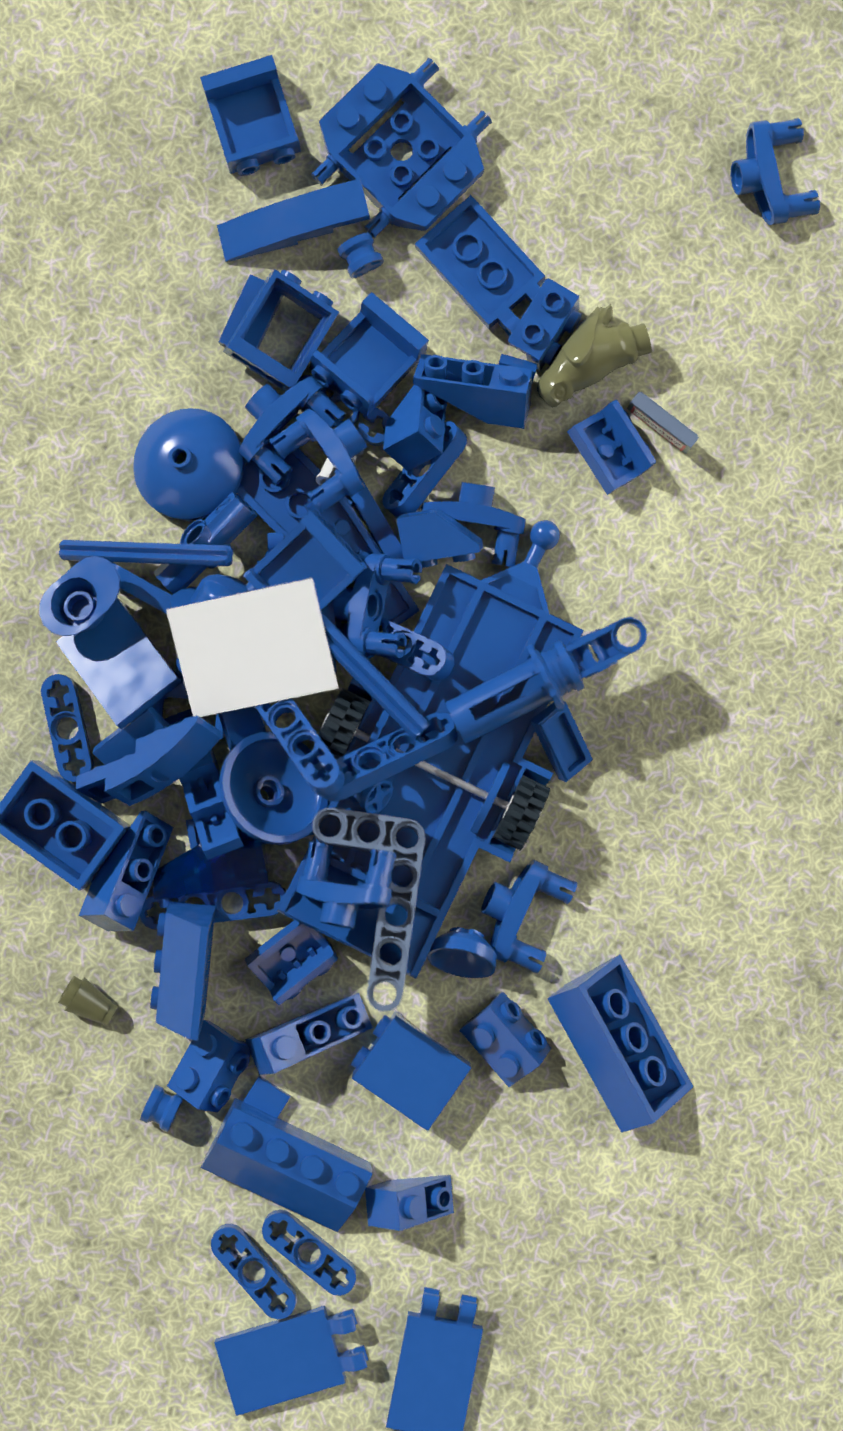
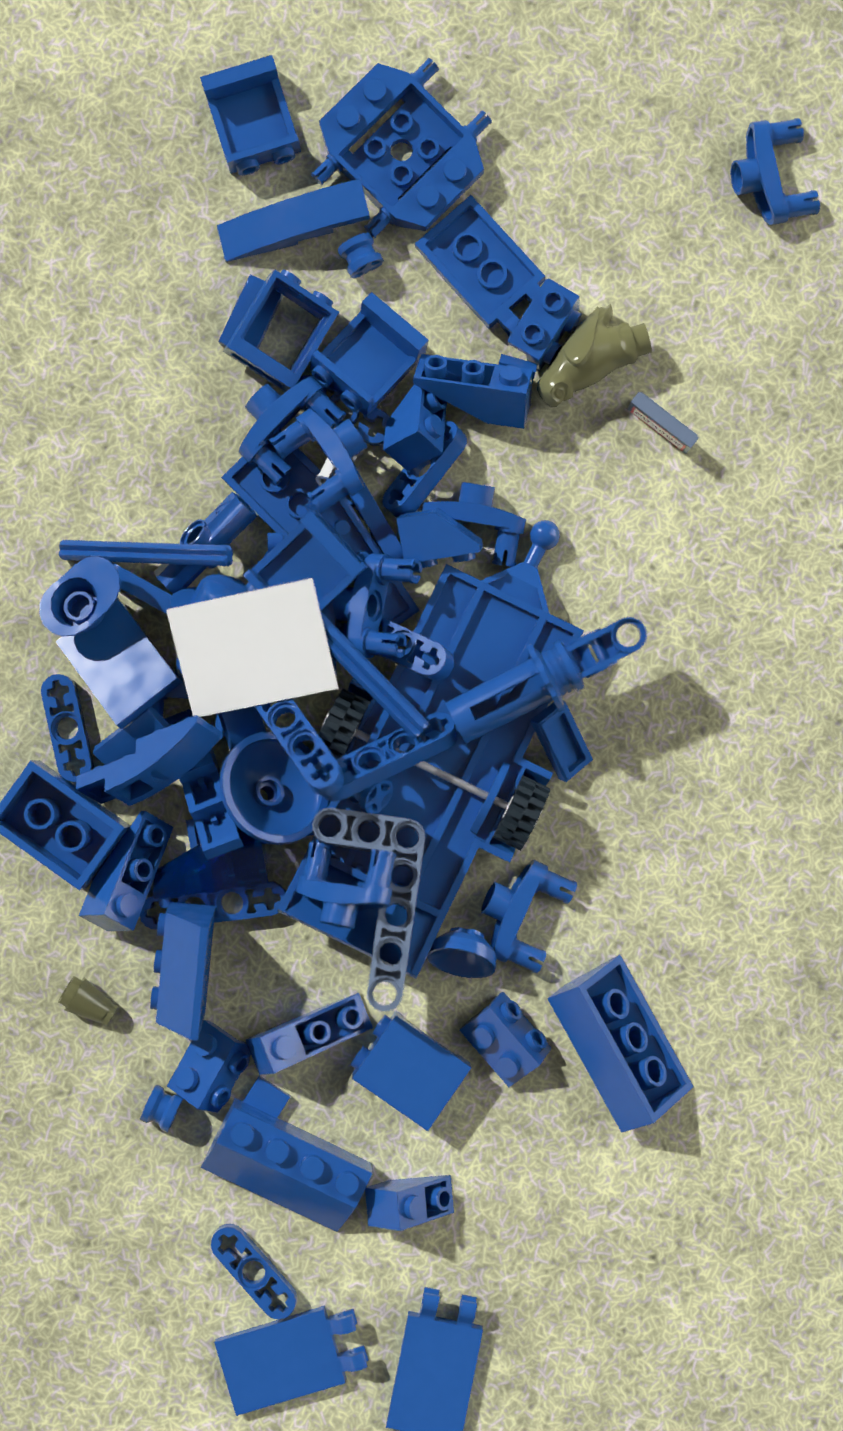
blue dish [133,408,244,521] -> none
blue bracket [245,920,338,1005] -> none
blue beam [262,1209,356,1296] -> none
blue bracket [567,400,656,495] -> none

